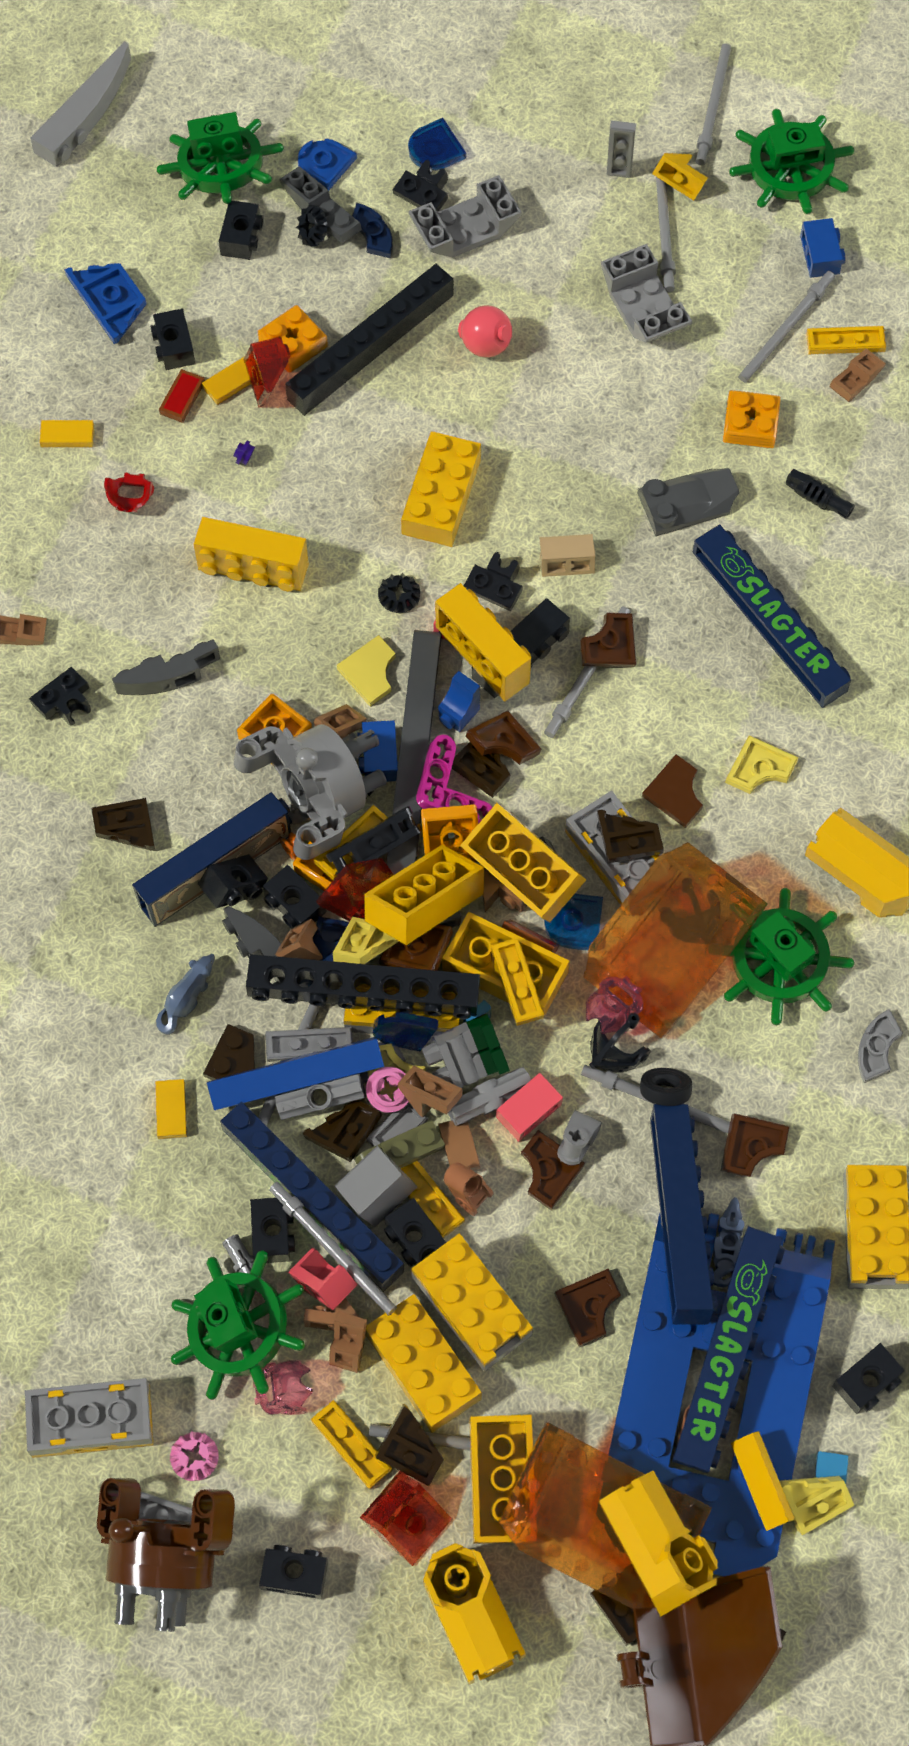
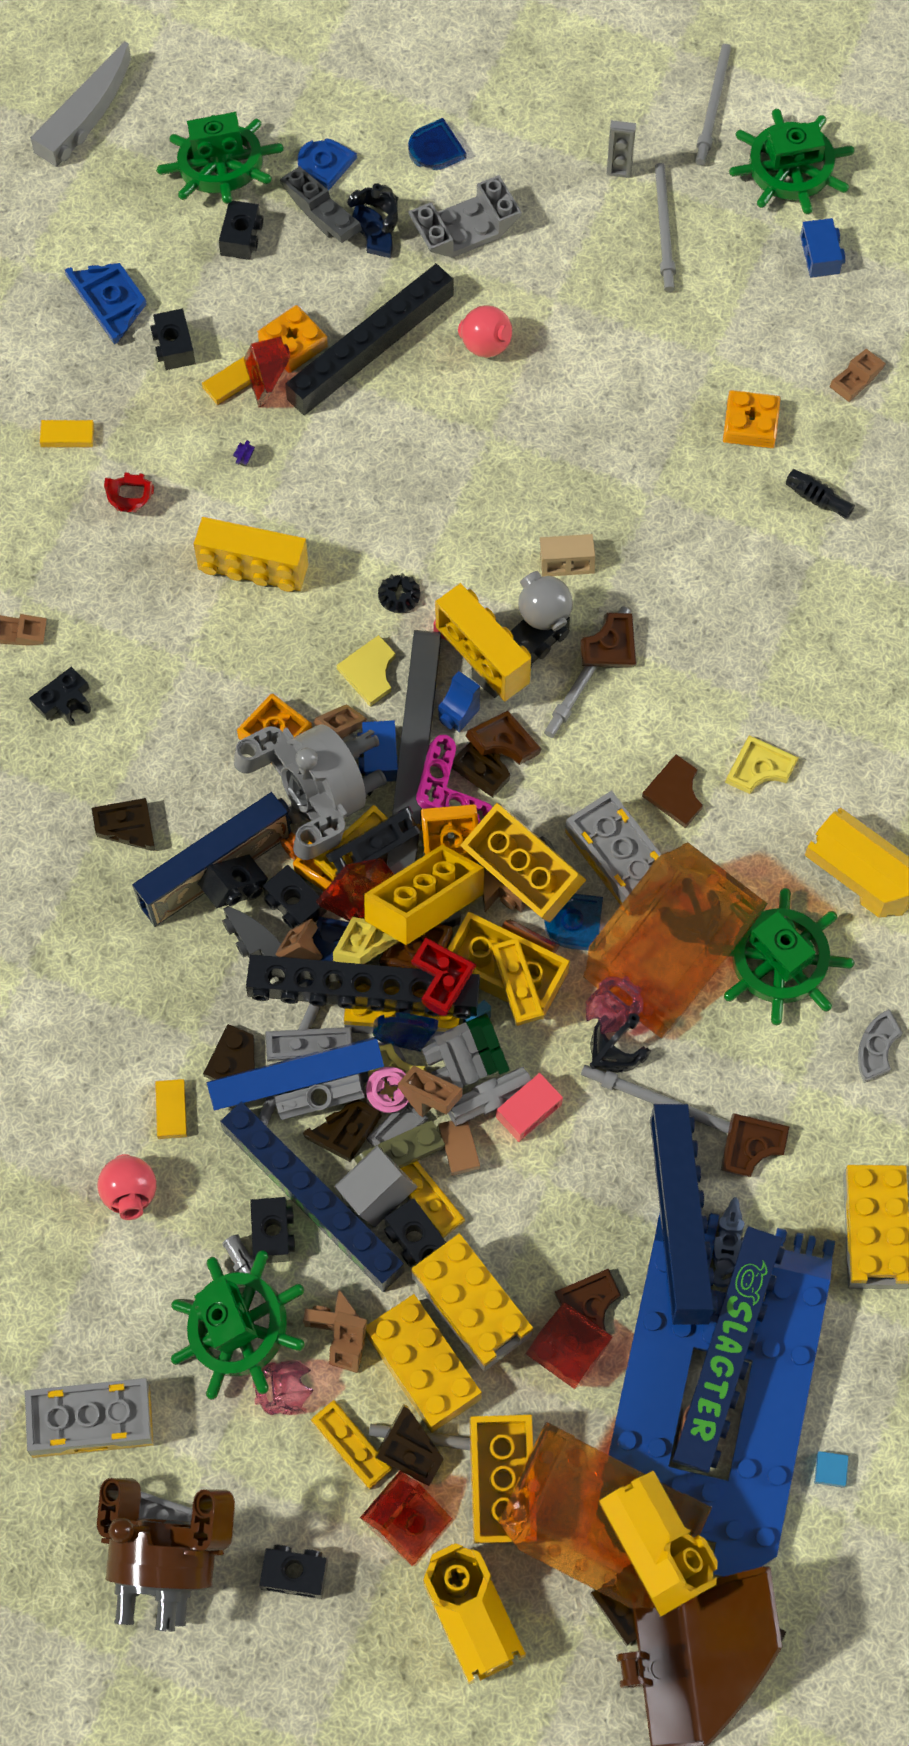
dark grey slope [112,639,220,695] -> none
sand blue animal [156,953,215,1035] -> none
tile [159,369,205,423] -> none
bright pink gear [170,1431,219,1481] -> none
light grey bar [269,1182,397,1316] -> none
coral panel [288,1248,358,1310] -> none
black gear [296,205,327,247] -> none
black plate [392,160,448,212] -> none
yellow brick [401,431,481,547] -> none
nougat piece [444,1162,494,1216] -> none
black plate [464,552,523,612] -> none
reddish brown tile [521,1130,585,1210] -> none
light grey piece [557,1110,602,1165] -> none
dark brown wing [597,810,664,864] -> none
light grey slope [601,244,692,343] -> none
dark grey slope [637,468,739,536] -> none
black tyre [640,1068,693,1106] -> none
yellow slope [652,153,708,201] -> none
dark blue brick [692,524,851,708] -> none
yellow tile [731,1431,795,1531] -> none
light grey bar [738,271,835,383] -> none
light yellow wing [779,1476,855,1535] -> none
yellow tile [806,326,886,354] -> none
black brick [832,1343,905,1414] -> none
none -> coral brick [97,1154,157,1220]
none -> black helmet [347,183,399,234]
none -> red brick [411,938,476,1016]
none -> light grey brick [518,571,573,631]
none -> clear red slope [525,1302,614,1389]

